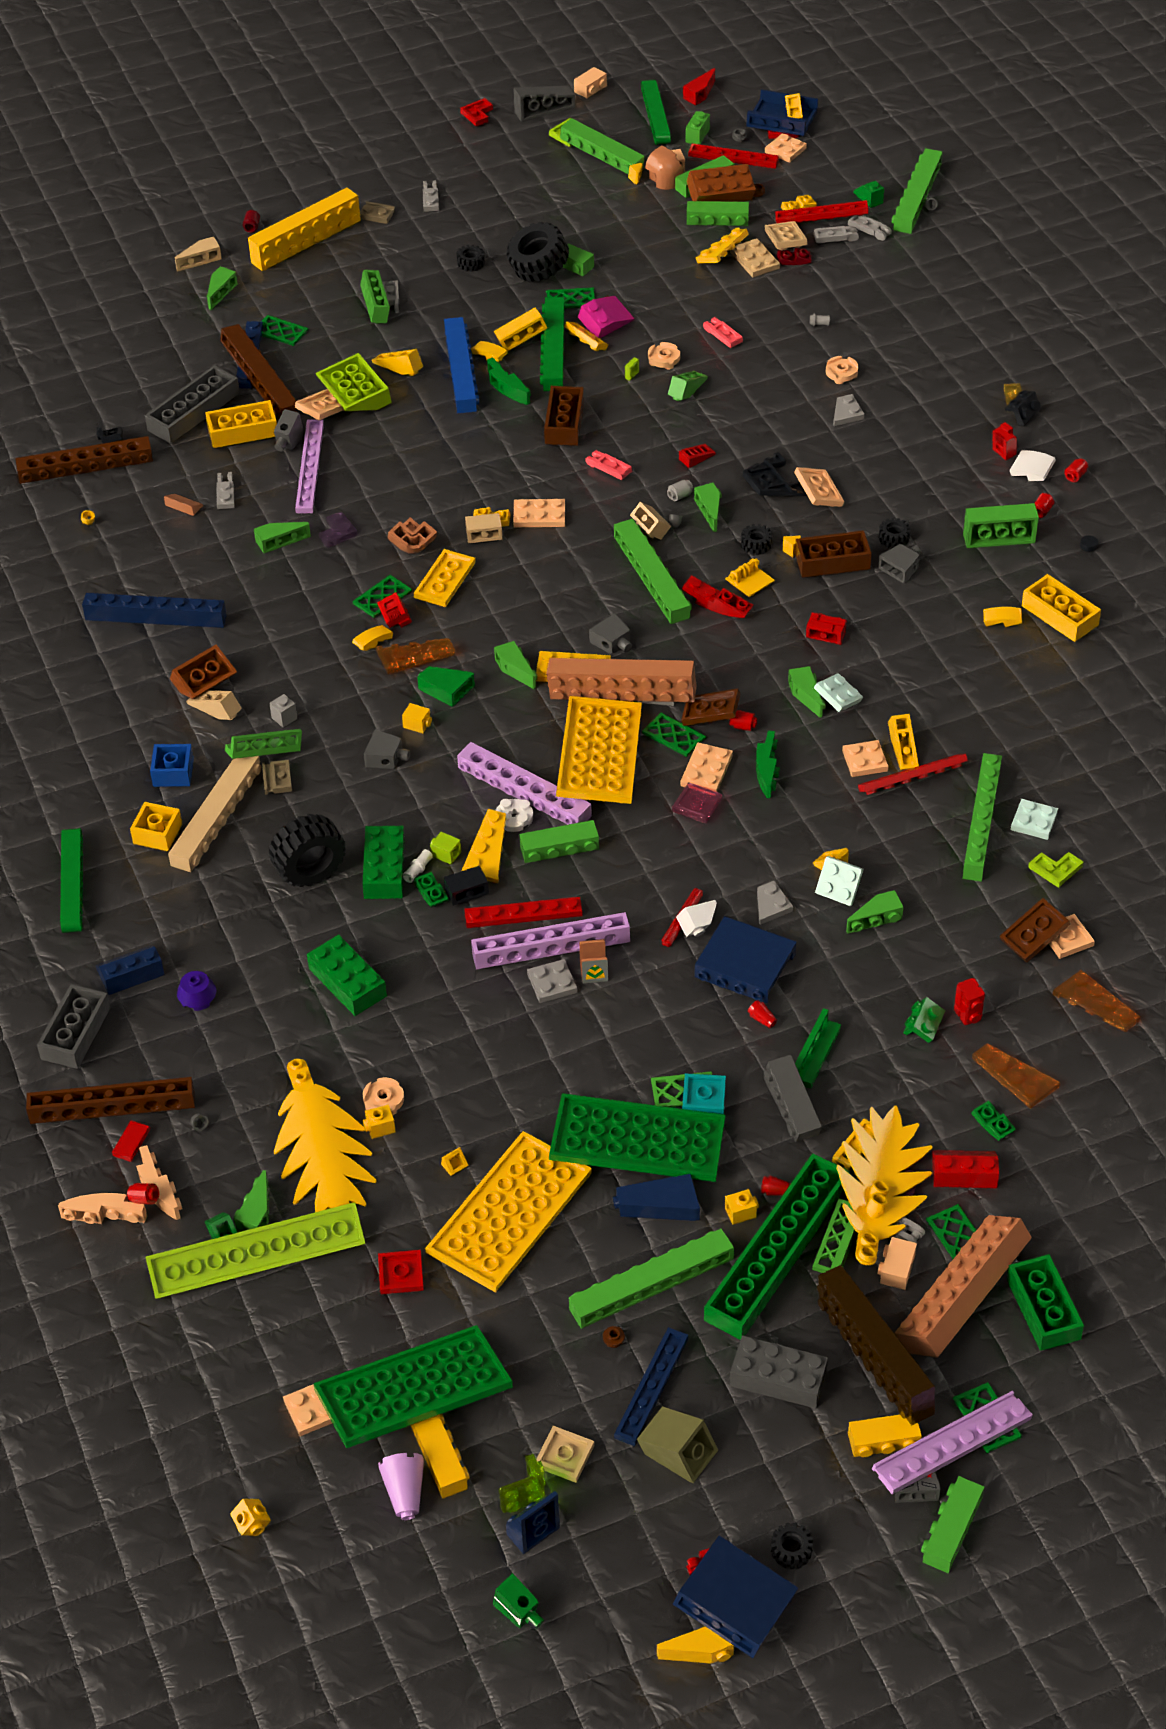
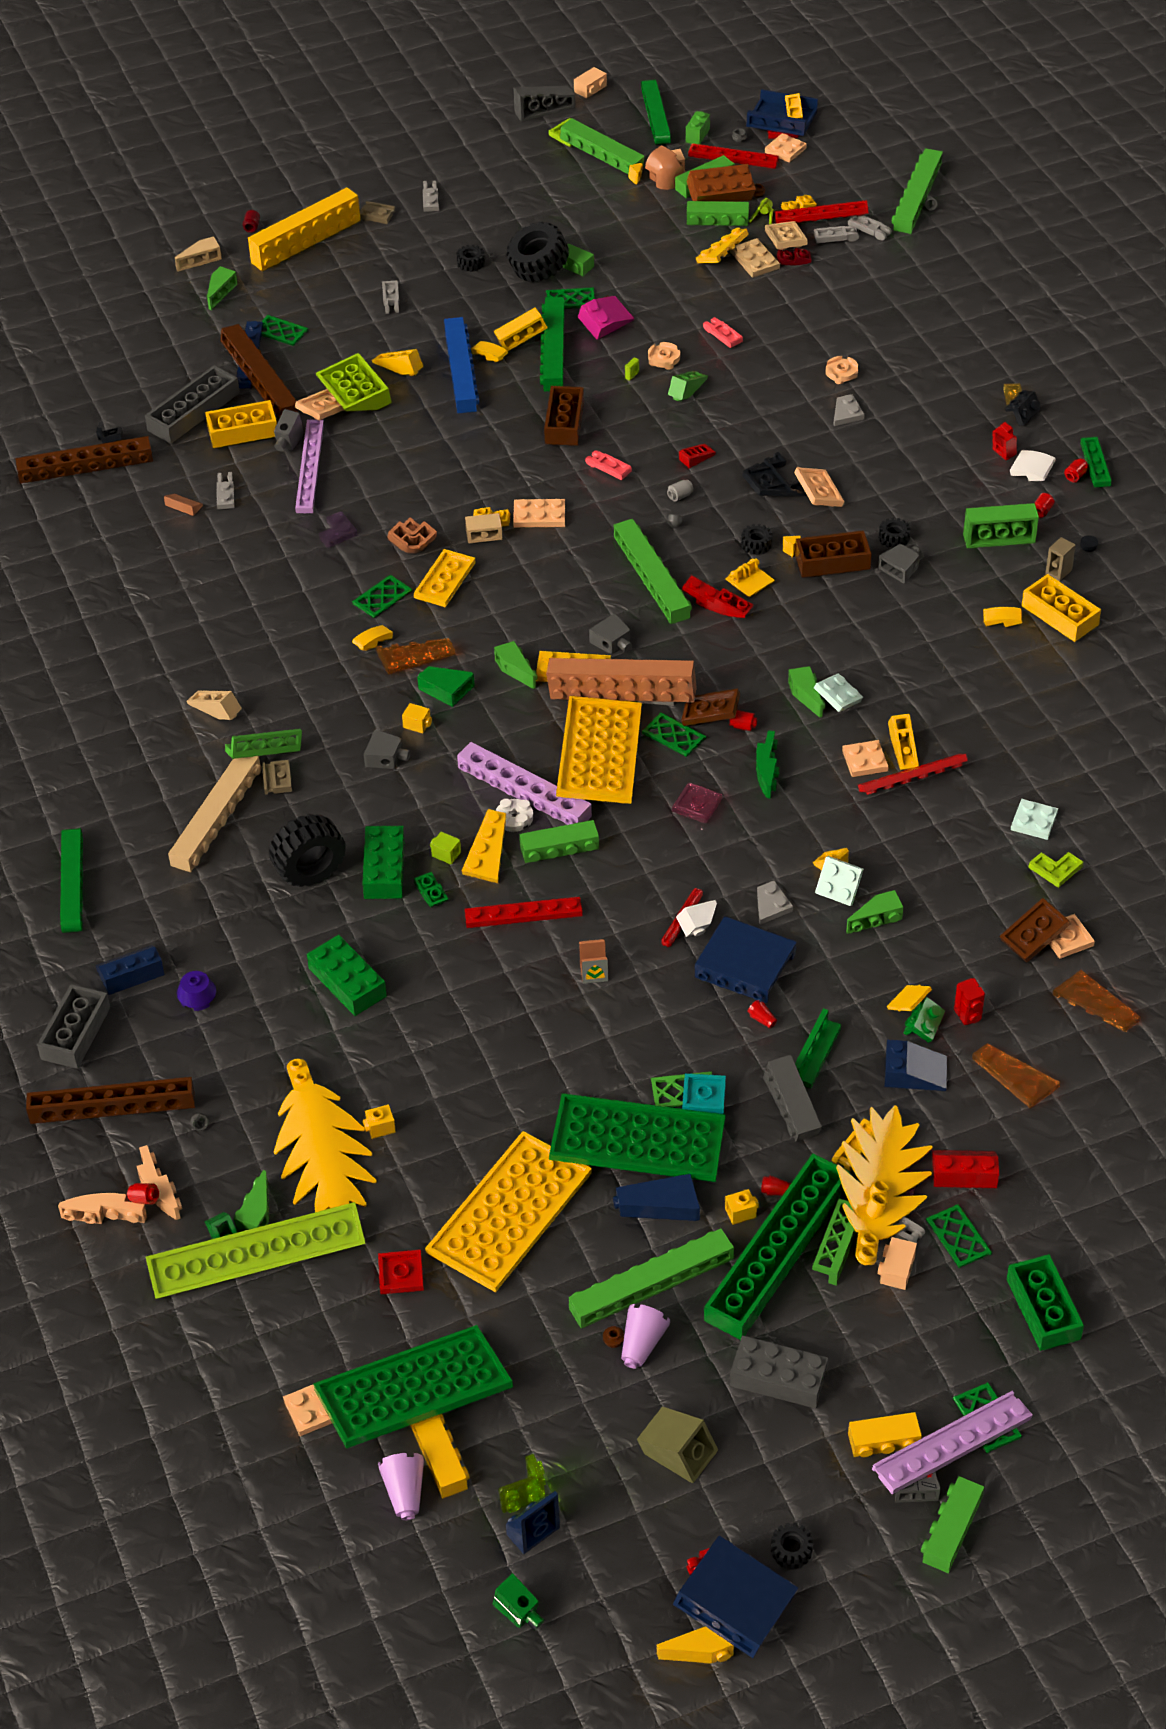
yellow hinge [81,510,95,525] -> none
dark blue brick [82,593,227,628] -> none
red tile [112,1121,150,1162] -> none
yellow brick [130,802,182,851] -> none
blue brick [150,744,194,787] -> none
dark orange slope [170,644,237,699] -> none
yellow brick [230,1498,271,1536] -> none
bright green slope [254,522,311,554] -> none
light grey brick [270,694,297,727] -> none
bright green brick [360,270,390,324] -> none
light nougat plate [363,1077,404,1115] -> none
red piece [377,592,412,628] -> none
white pin [403,849,433,883] -> none
yellow slope [441,1147,469,1176] -> none
black brick [444,865,489,906] -> none
red plate [460,98,493,126] -> none
lavender brick [471,912,630,969] -> none
green slope [487,357,531,405] -> none
light grey plate [527,959,577,1003] -> none
tan plate [535,1426,595,1483] -> none
yellow plate [564,321,608,351] -> none
dark blue plate [614,1327,688,1446] -> none
tan brick [630,502,671,540] -> none
light nougat plate [681,742,733,794] -> none
red slope [683,68,715,106] -> none
bright green slope [694,483,722,532] -> none
red brick [806,612,847,645] -> none
light grey pin [810,313,830,326] -> none
dark brown brick [817,1265,935,1426] -> none
green slope [853,180,884,208] -> none
nougat brick [894,1215,1032,1358] -> none
bright green brick [962,753,1002,882] -> none
green slope [971,1101,1016,1141] -> none
none -> lavender cone [621,1304,670,1369]
none -> lime plant [749,198,774,224]
none -> dark blue slope [884,1040,947,1091]
none -> yellow piece [887,985,932,1012]
none -> dark tan brick [1045,537,1076,581]
none -> green plate [1080,437,1111,487]

